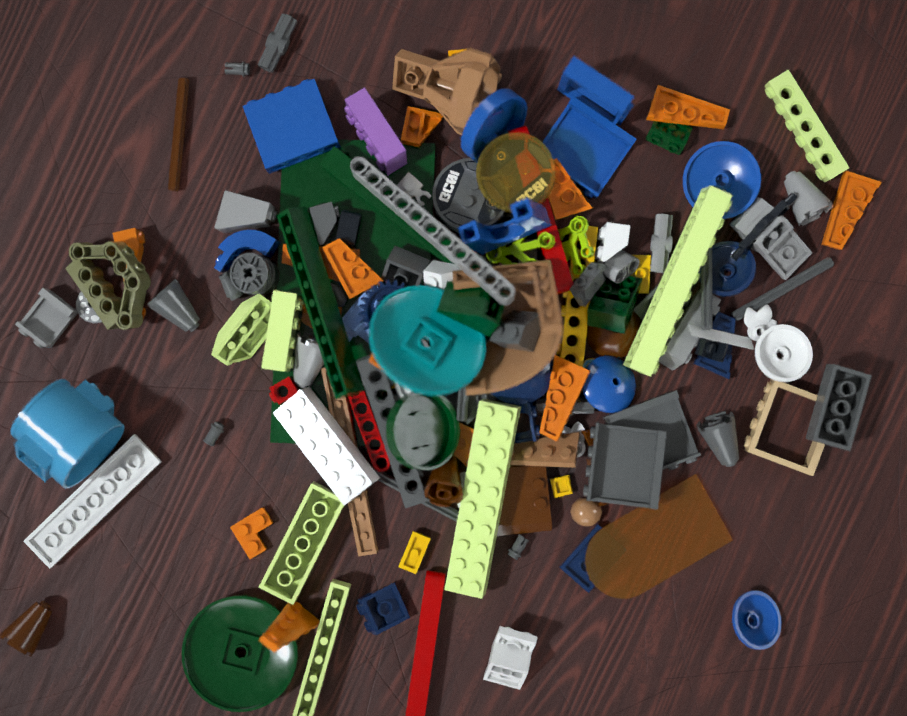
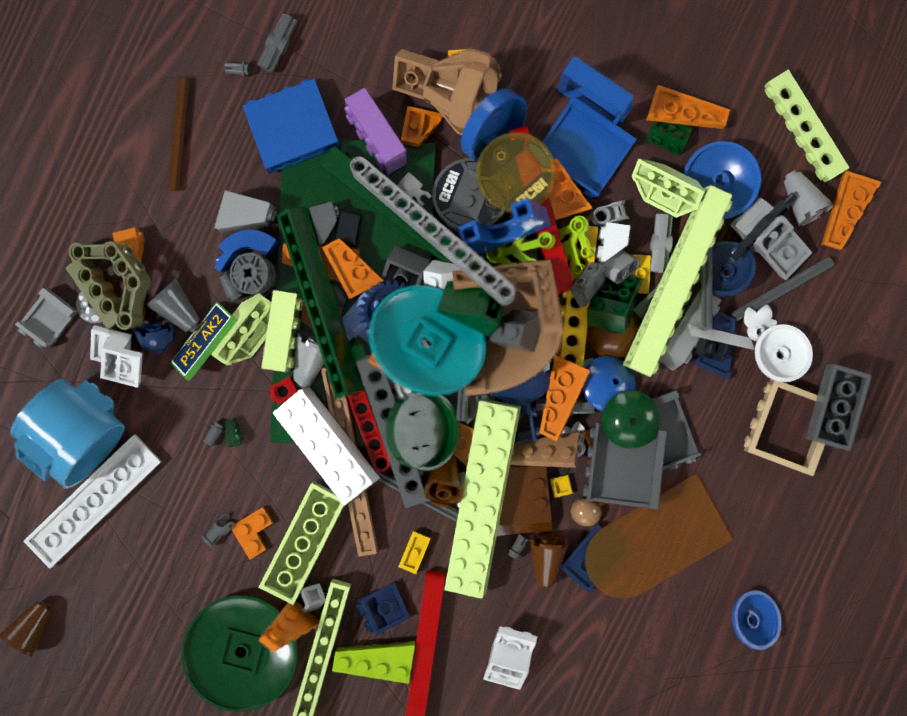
dark grey cone [696,411,739,467] -> none
none -> white bracket [90,325,143,388]
none -> dark blue cylinder [135,321,174,354]
none -> tile [170,302,237,381]
none -> dark grey piece [201,513,235,548]
none -> clear green cone [225,418,244,448]
none -> light grey panel [300,583,326,614]
none -> lime wedge [332,641,416,684]
none -> reddish brown cone [530,532,569,588]
none -> light grey piece [591,200,630,226]
none -> dark green dish [602,390,660,449]
none -> yellowish green wedge [632,158,706,218]

